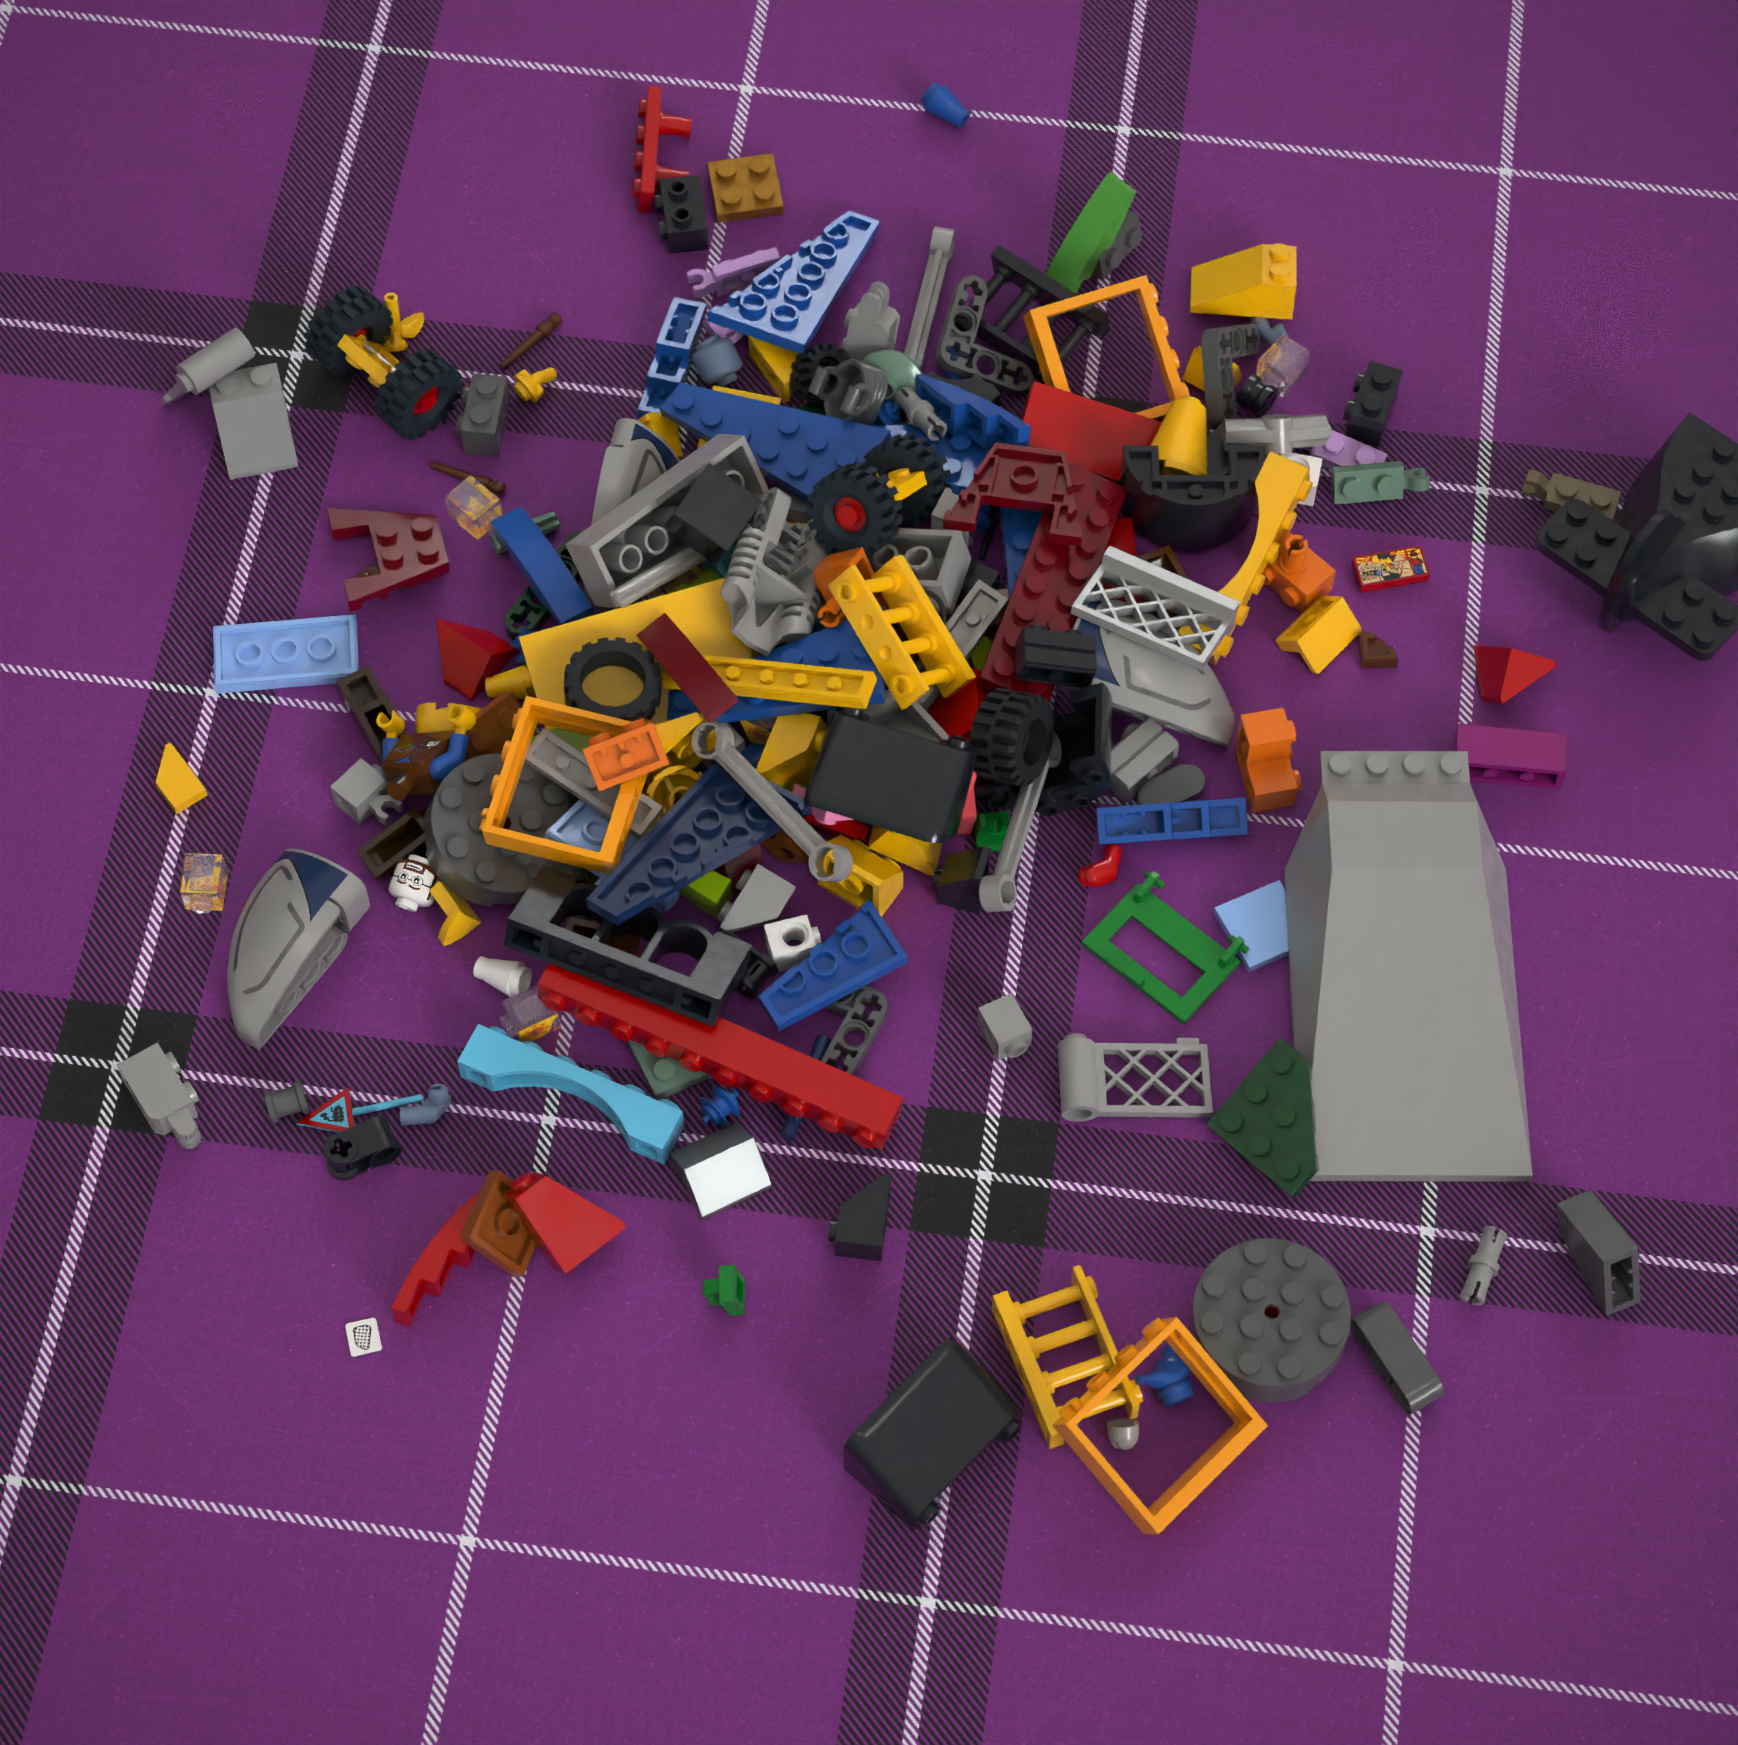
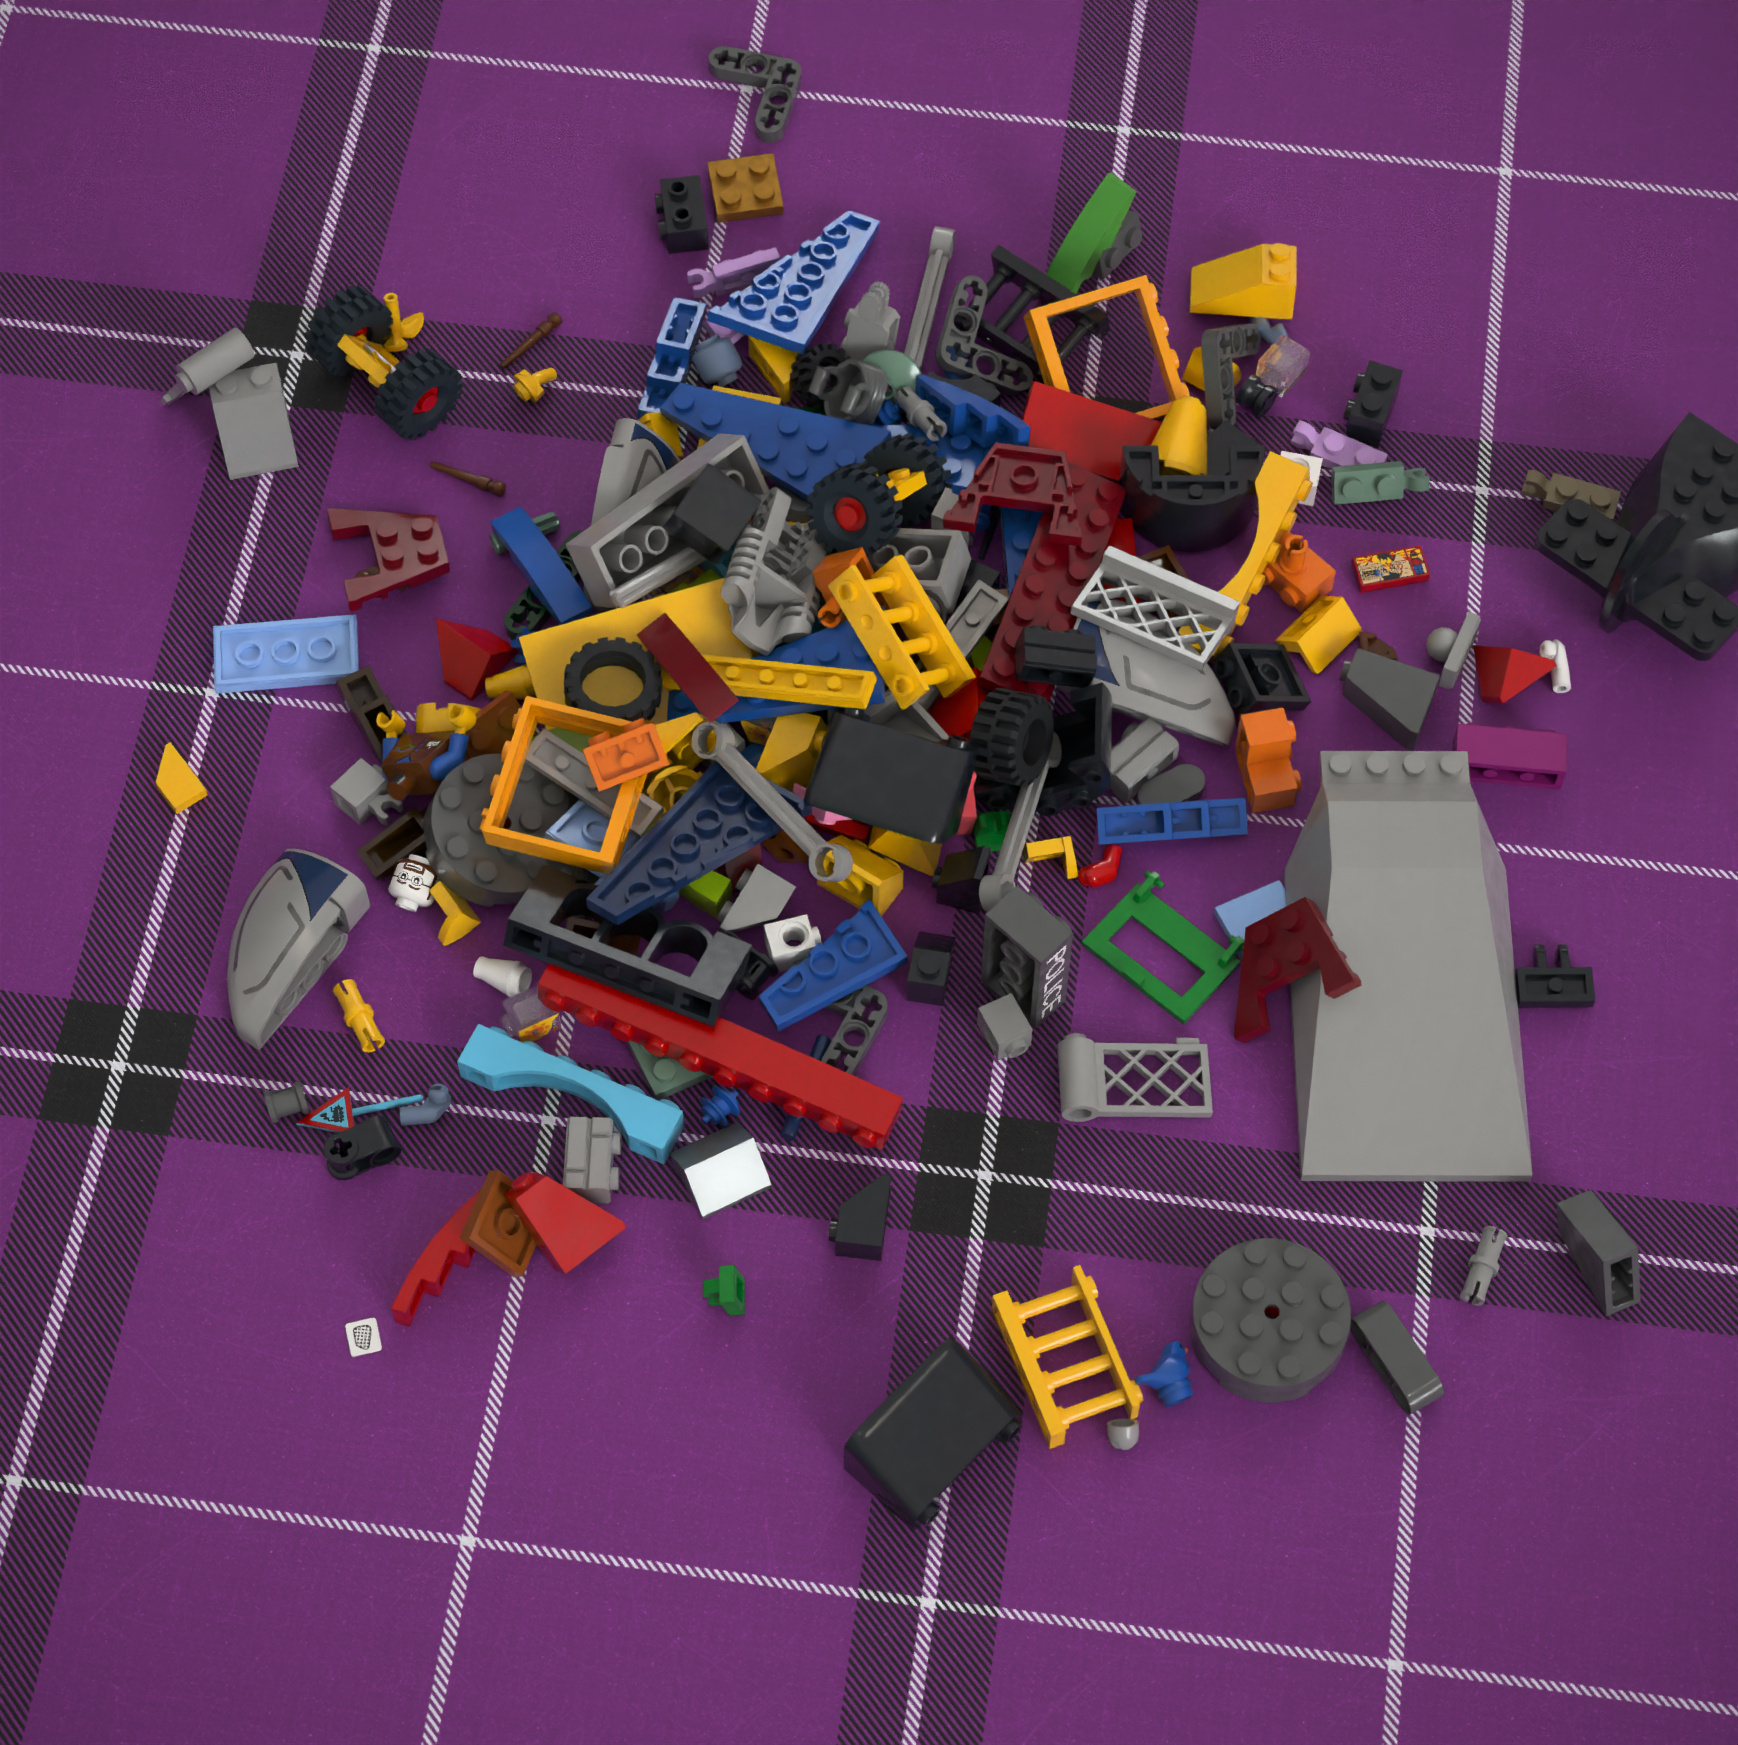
light grey hinge [117,1043,202,1150] -> none
clear brick [180,853,228,913] -> none
clear brick [445,475,502,540] -> none
dark grey brick [456,373,510,458] -> none
red plate [632,85,692,213] -> none
blue cone [920,82,971,129] -> none
light orange window [1052,1317,1268,1534] -> none
dark green plate [1206,1038,1319,1199] -> none
light grey piece [1223,414,1331,454] -> none
none -> yellow pin [333,979,385,1053]
none -> light grey brick [563,1117,622,1204]
none -> dark grey beam [709,46,802,143]
none -> black slope [907,931,956,1006]
none -> dark grey brick [981,885,1073,1029]
none -> yellow tile [1023,836,1078,879]
none -> black plate [1214,643,1311,716]
none -> dark red wing [1234,897,1362,1043]
none -> dark grey slope [1339,648,1440,751]
none -> light grey tile [1426,612,1481,690]
none -> black hinge [1515,944,1595,1008]
none -> white arm [1539,639,1571,693]

